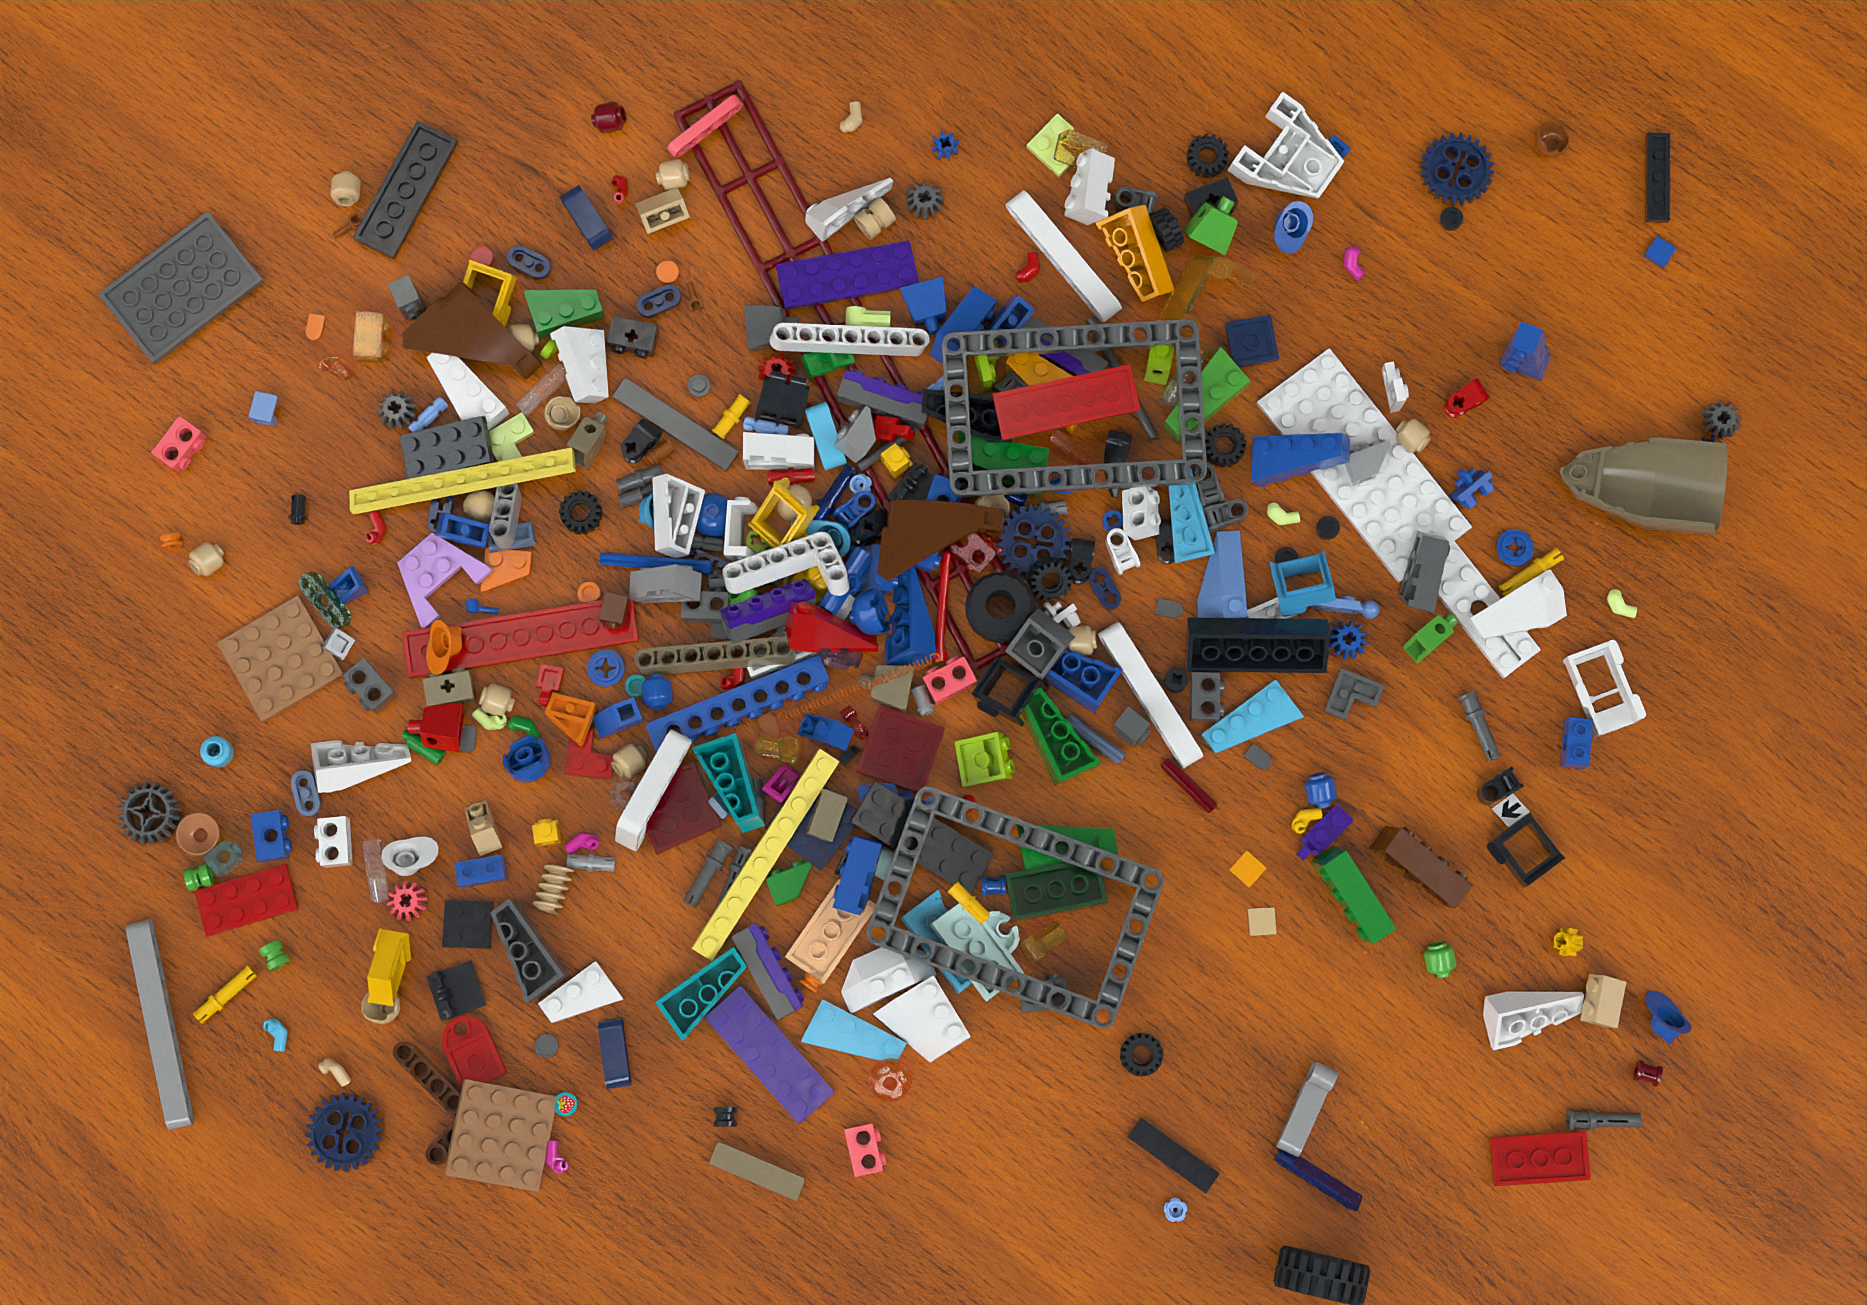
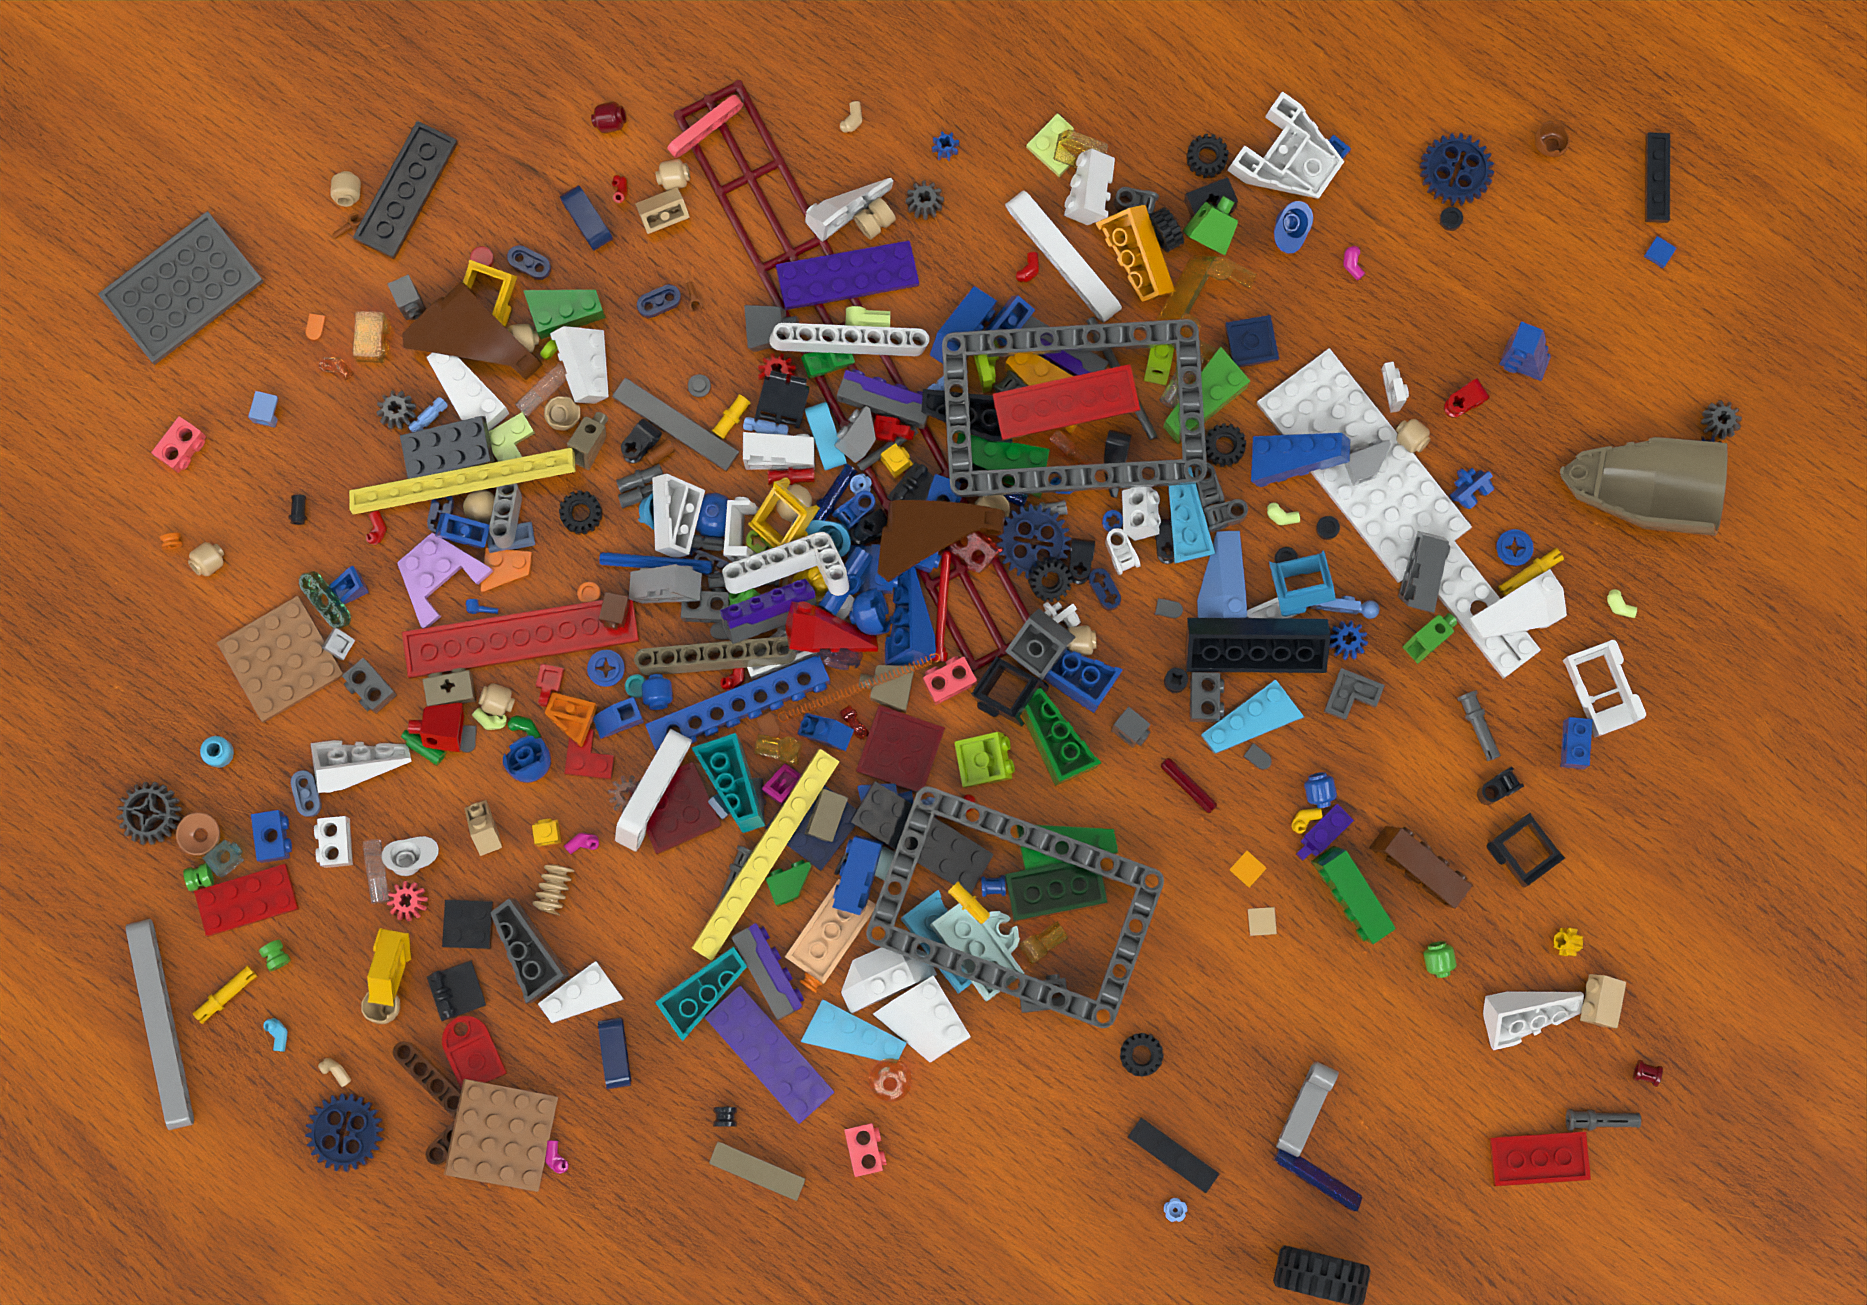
orange piece [426,619,462,675] -> none
blue brick [454,855,508,889] -> none
dark grey piece [534,1034,559,1058] -> none
tile [554,1092,578,1116] -> none
light grey pin [567,853,615,872] -> none
black brick [607,316,660,359] -> none
tan head [611,744,647,779] -> none
orange tile [656,261,679,285] -> none
dark grey pin [683,838,734,908] -> none
black tile [839,745,861,767] -> none
blue torso [900,277,946,335] -> none
light grey pin [911,685,935,717] -> none
black tyre [965,572,1035,643] -> none
sand blue axle [1066,715,1125,764] -> none
white beam [1098,621,1203,769] -> none
white sticker [1492,794,1529,827] -> none
blue piece [1645,991,1692,1043] -> none

